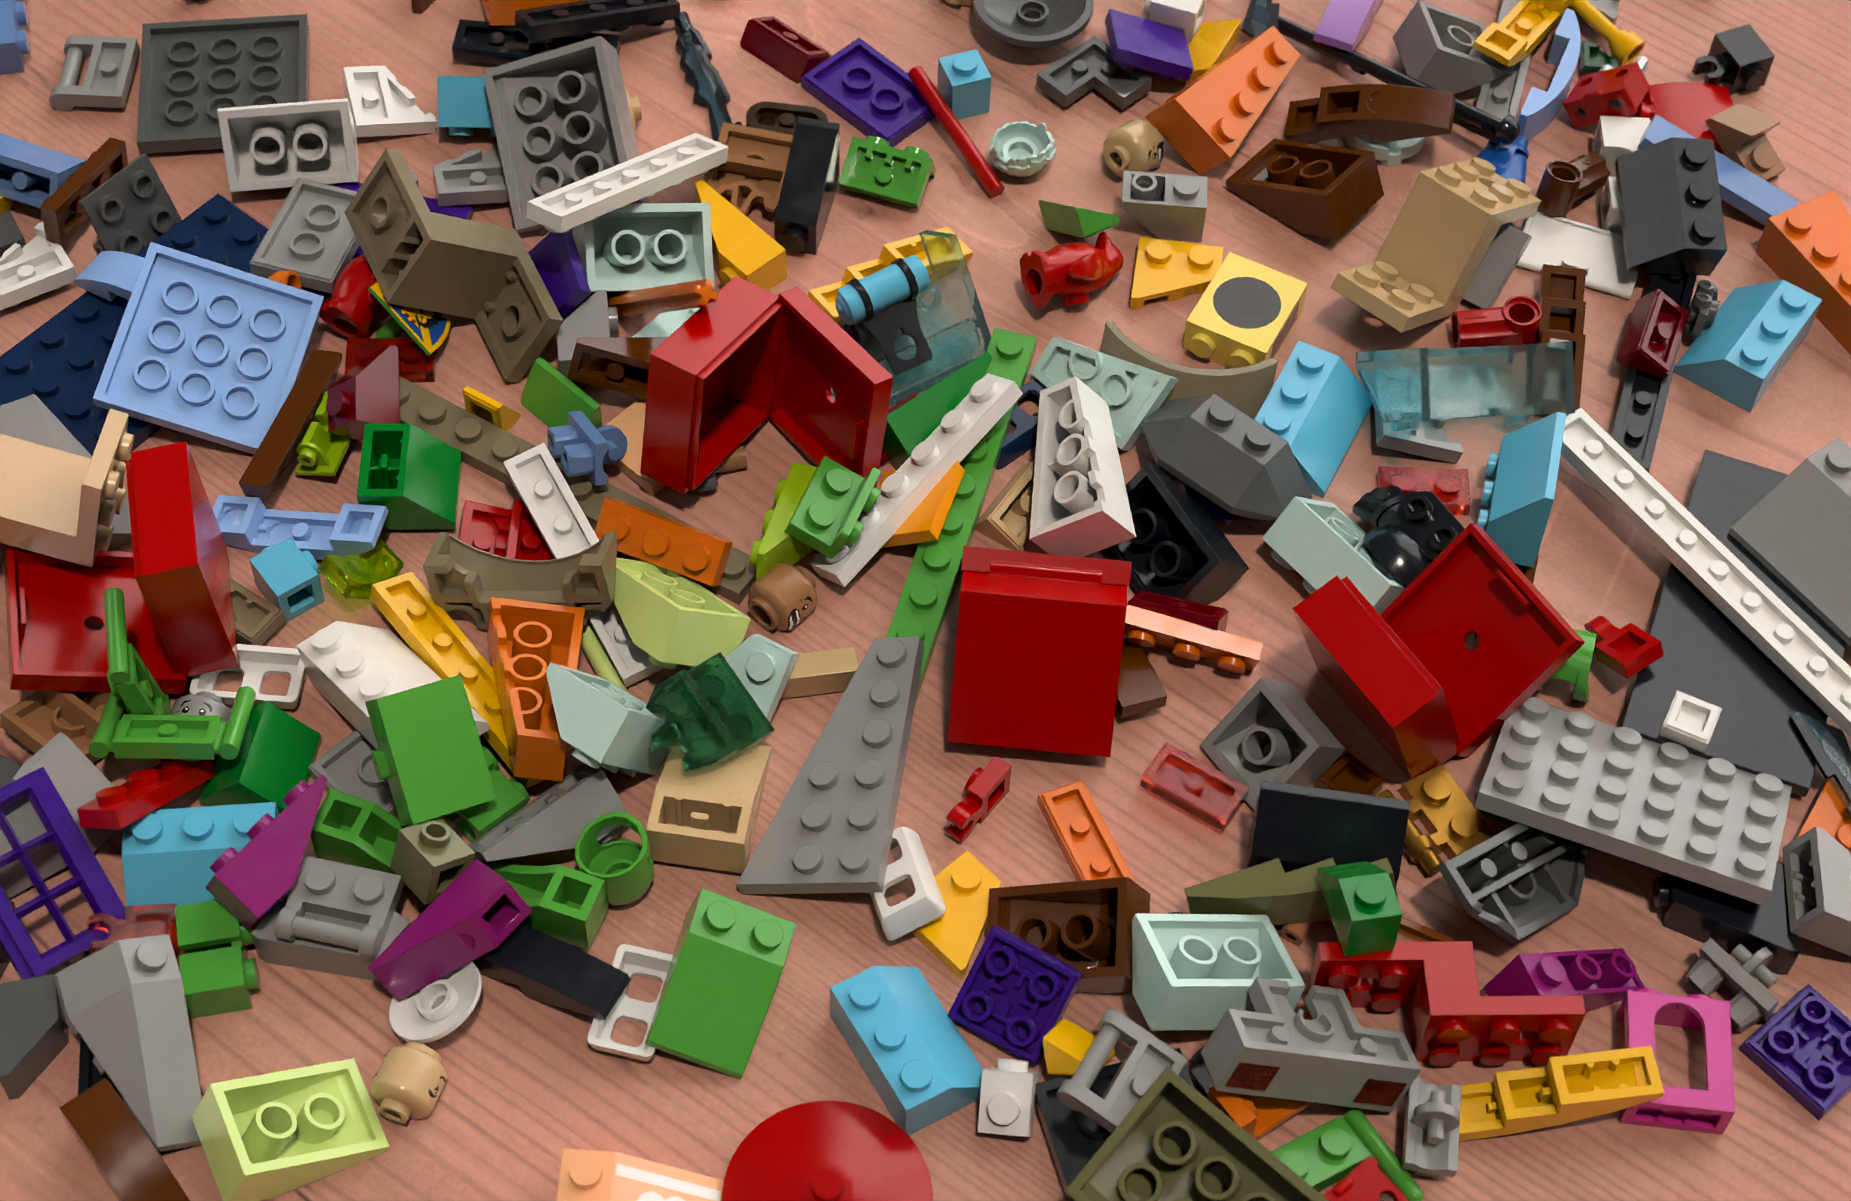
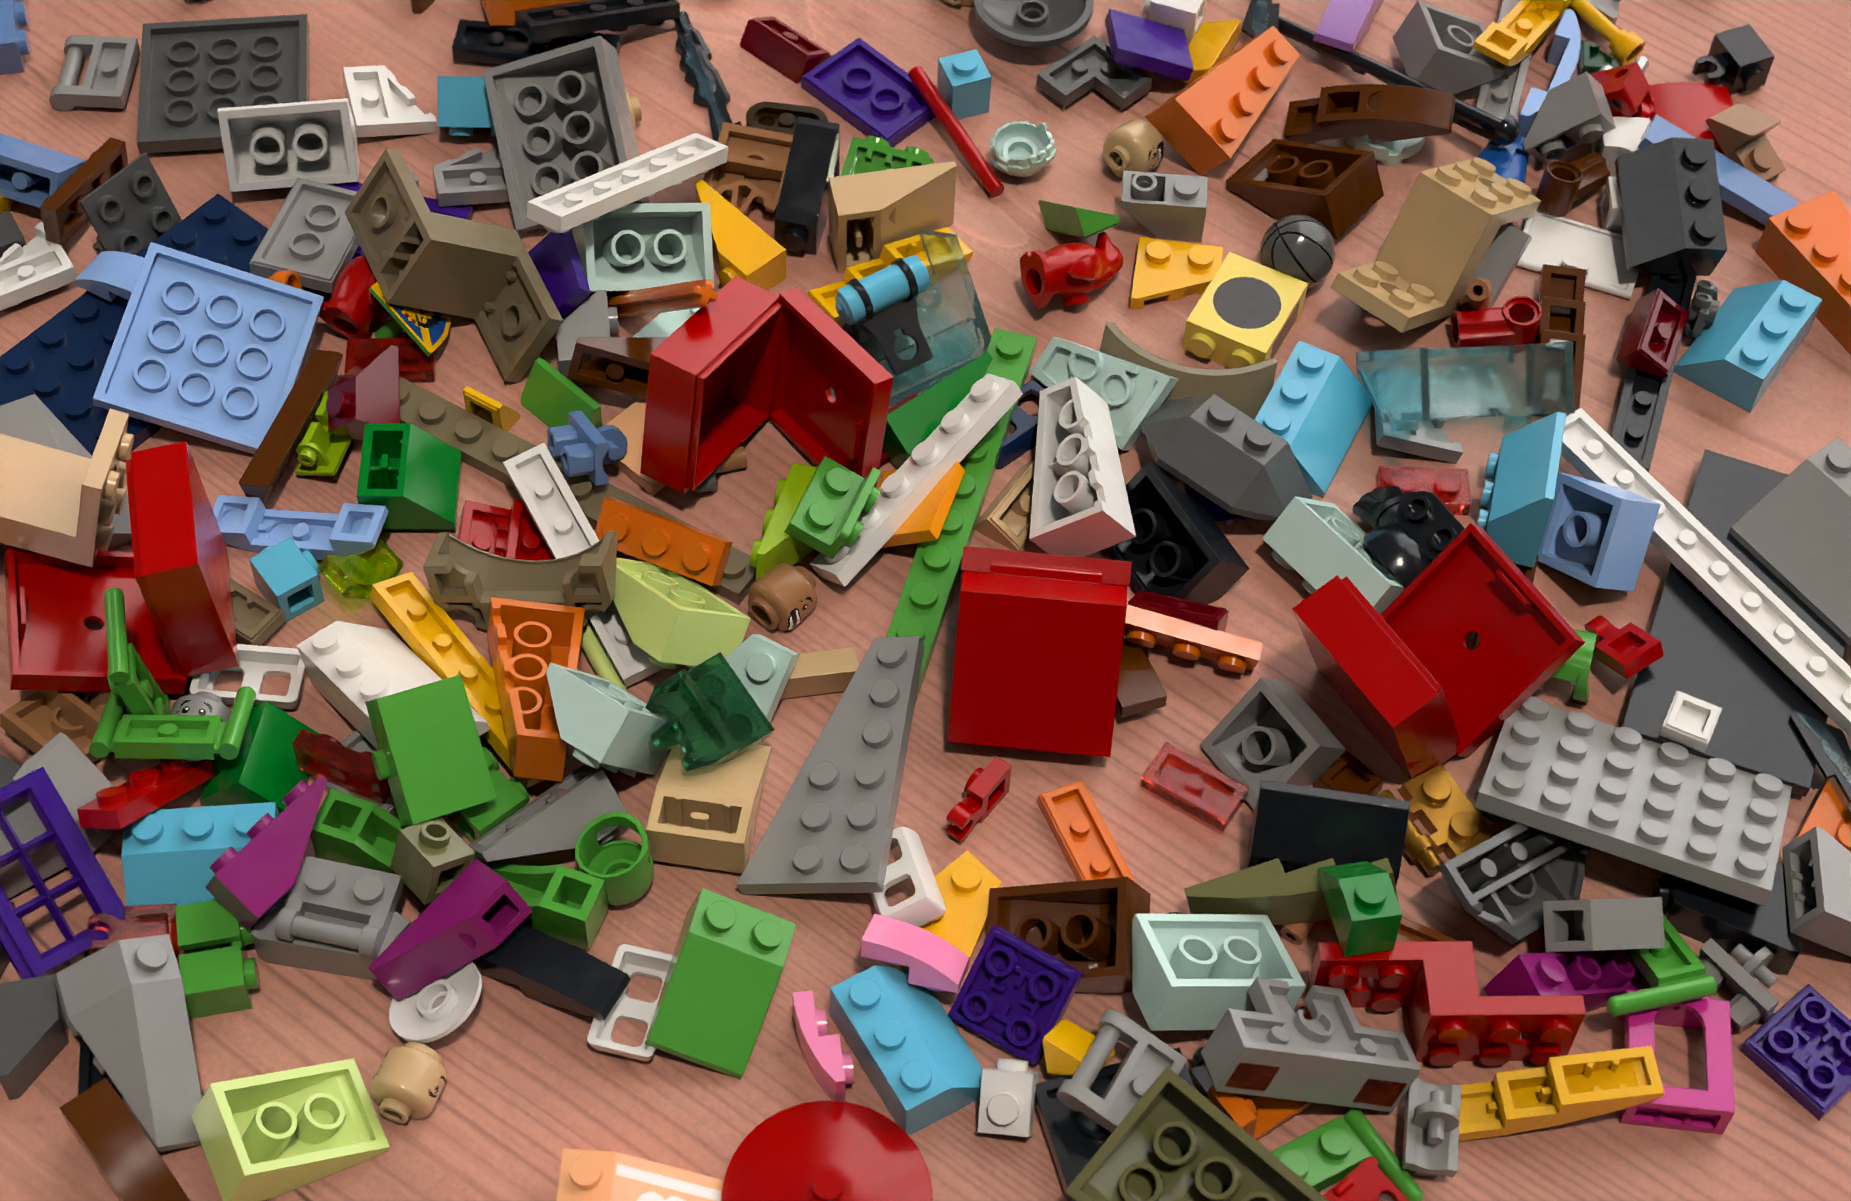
none -> clear red plate [292,729,391,805]
none -> bright pink slope [792,990,854,1102]
none -> tan slope [829,161,957,273]
none -> bright pink slope [860,913,970,993]
none -> dark grey piece [1260,215,1335,289]
none -> nougat arm [1459,278,1492,311]
none -> light grey slope [1523,71,1616,164]
none -> light blue slope [1538,472,1661,592]
none -> light grey slope [1543,897,1665,952]
none -> bright green plate [1606,914,1717,1017]

